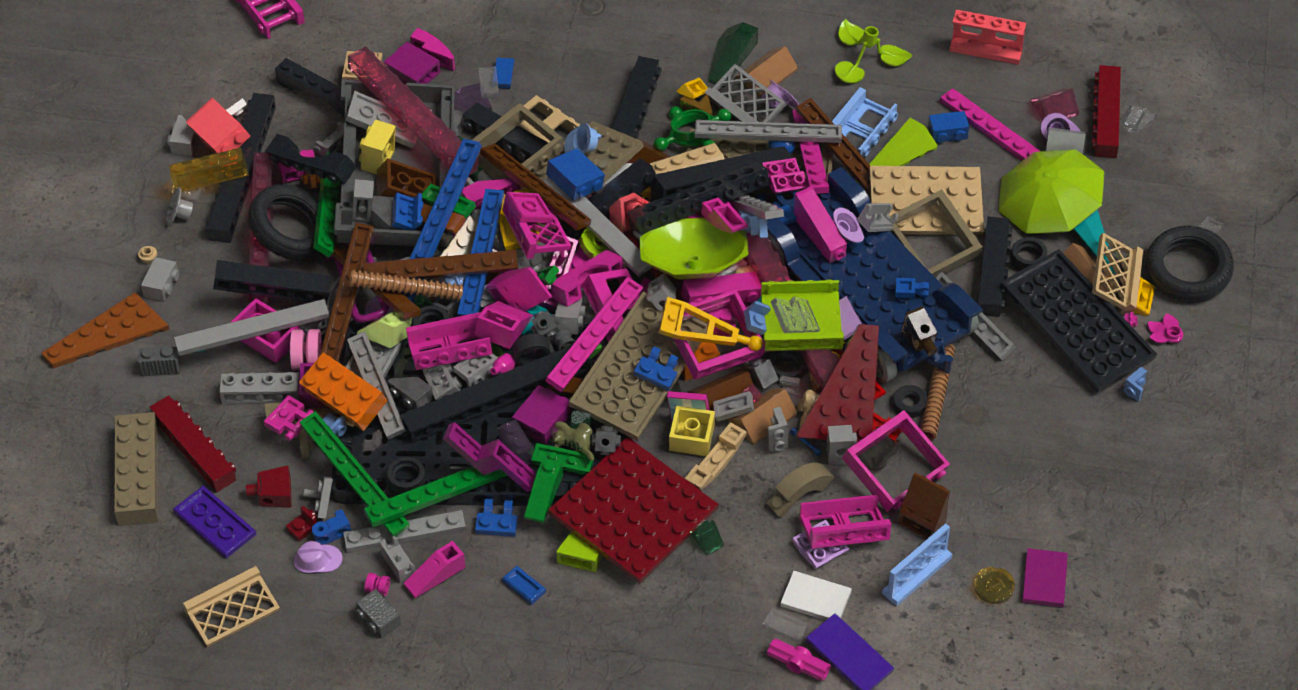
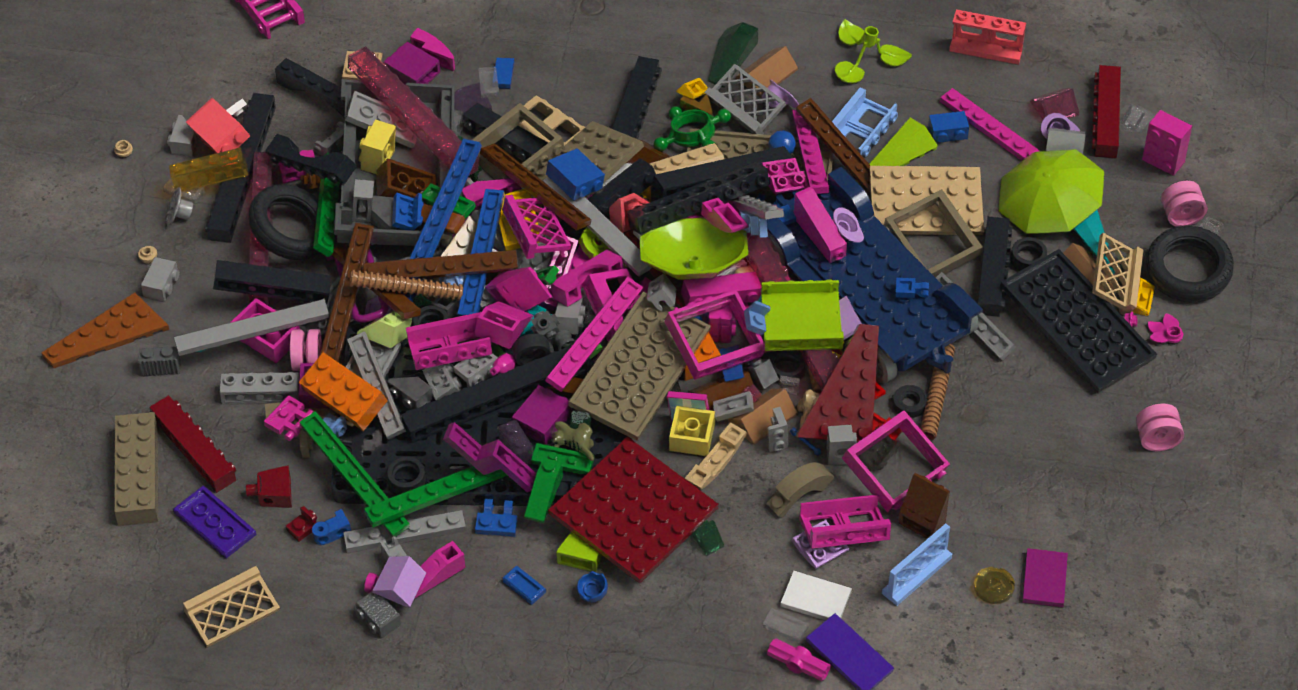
lavender piece [294,541,343,573] -> none
light grey plate [303,476,332,519] -> none
dark pink tile [505,192,554,223] -> none
light blue piece [564,123,602,153] -> none
dark grey brick [592,426,621,455] -> none
blue plate [633,346,679,391] -> none
yellow plate [658,297,763,351] -> none
light grey tile [695,120,842,143] -> none
clear slope [771,296,820,333] -> none
light grey hinge [857,203,898,232] -> none
dark brown torso [901,306,938,356] -> none
medium blue bracket [1123,367,1147,402] -> none
none -> tan plate [114,140,133,157]
none -> lavender slope [372,556,426,608]
none -> blue hair [577,571,608,602]
none -> blue tile [719,345,744,382]
none -> bright pink wheel [1136,404,1184,452]
none -> dark pink brick [1142,110,1192,176]
none -> bright pink wheel [1161,181,1208,226]

